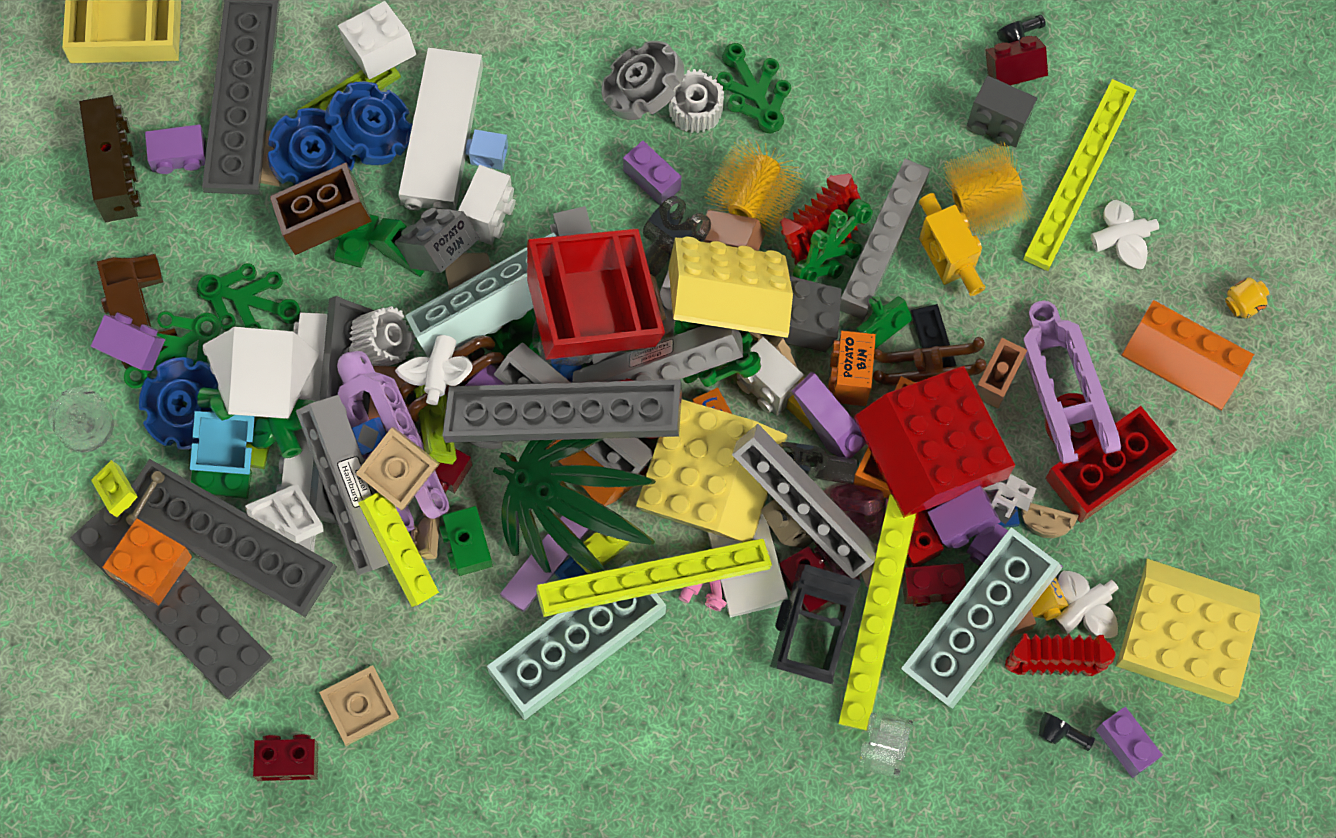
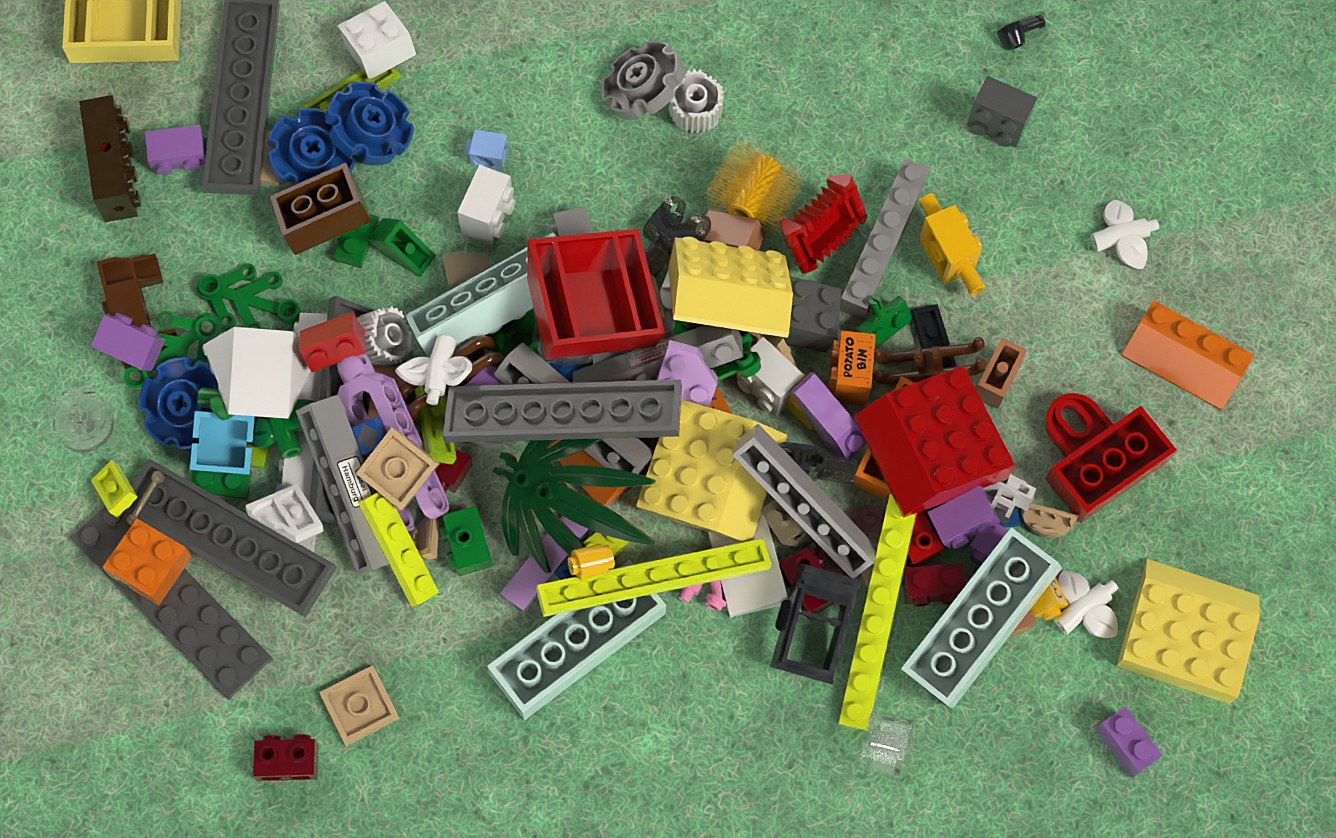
dark grey brick [395,208,480,273] -> none
white brick [399,48,483,211] -> none
medium lavender brick [623,141,682,206] -> none
green plant [716,43,791,134] -> none
green plant [793,199,873,282] -> none
clear pink plate [830,484,885,516] -> none
yellow piece [944,143,1031,237] -> none
dark red brick [985,36,1048,86] -> none
red piece [1005,633,1116,676] -> none
neon yellow plate [1023,79,1137,271] -> none
lavender piece [1023,301,1121,464] -> none
black bar [1038,712,1095,751] -> none
yellow head [1225,277,1270,319] -> none
none -> red brick [299,311,365,372]
none -> yellow brick [568,544,615,580]
none -> lavender plate [656,340,718,406]

